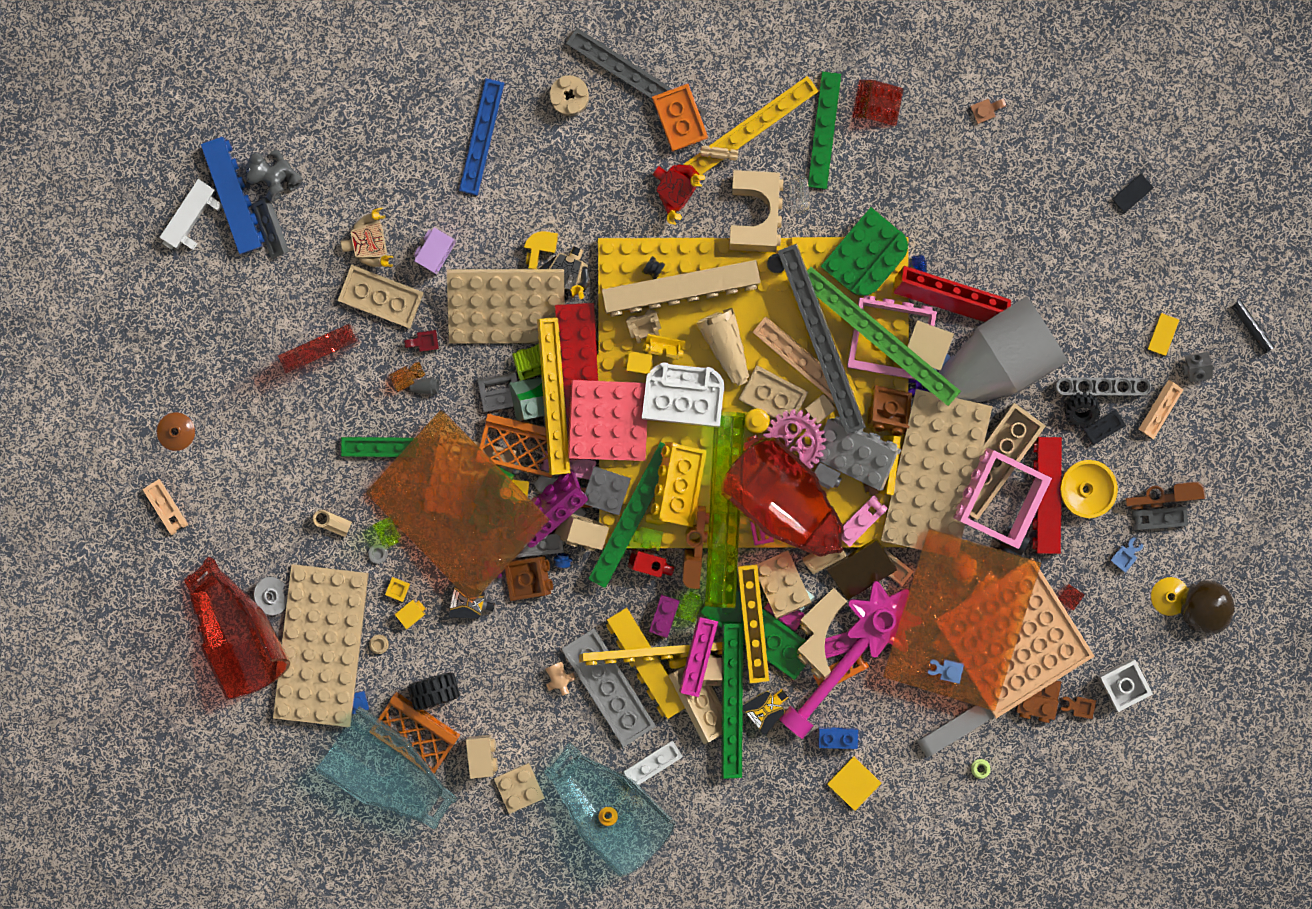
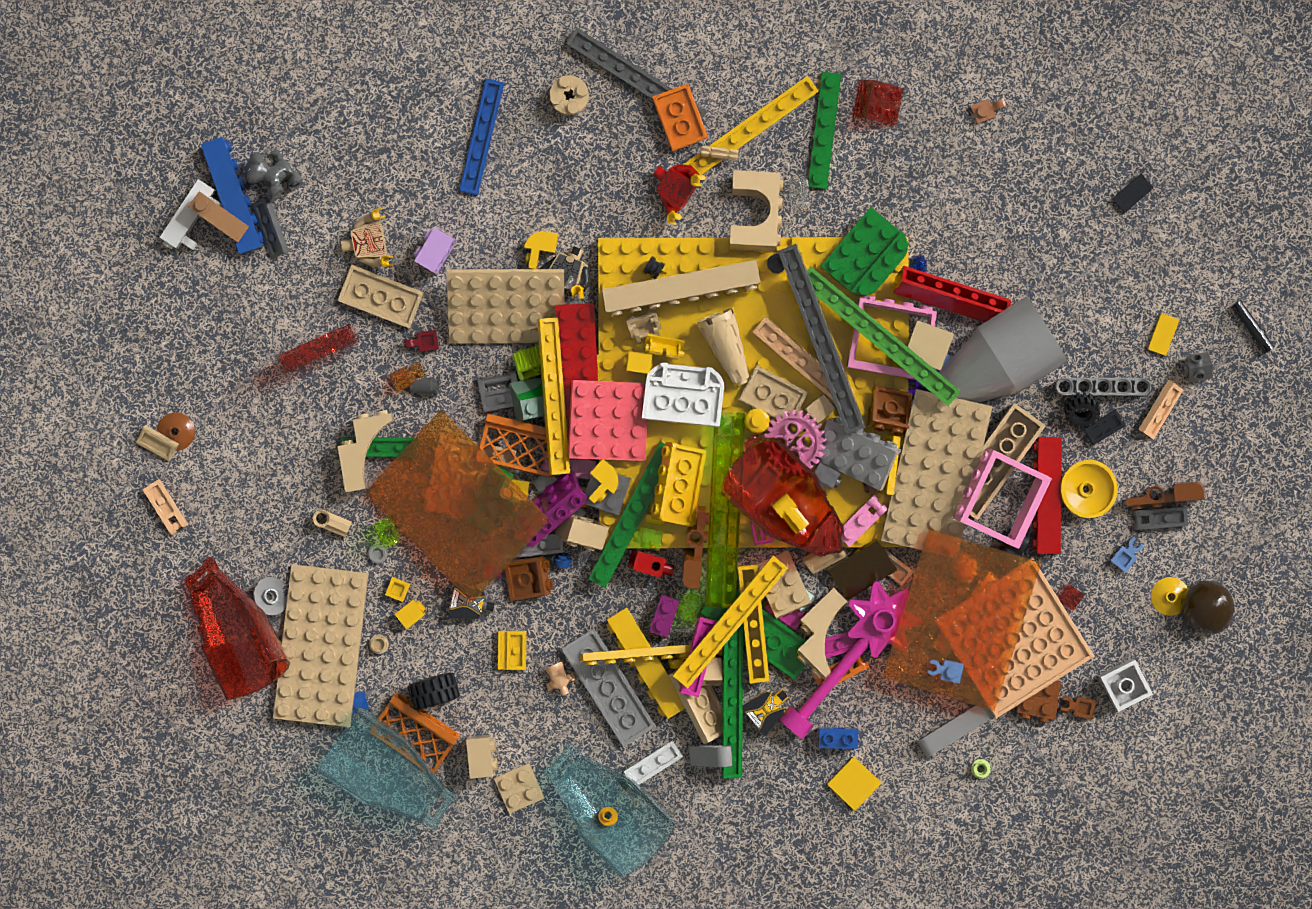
none -> tan tile [136,425,179,461]
none -> medium nougat slope [188,191,249,242]
none -> tan arch [337,410,394,492]
none -> yellow plate [498,631,527,670]
none -> yellow brick [589,459,619,503]
none -> yellow plate [672,556,788,688]
none -> light grey beam [689,745,732,767]
none -> yellow piece [771,493,809,534]

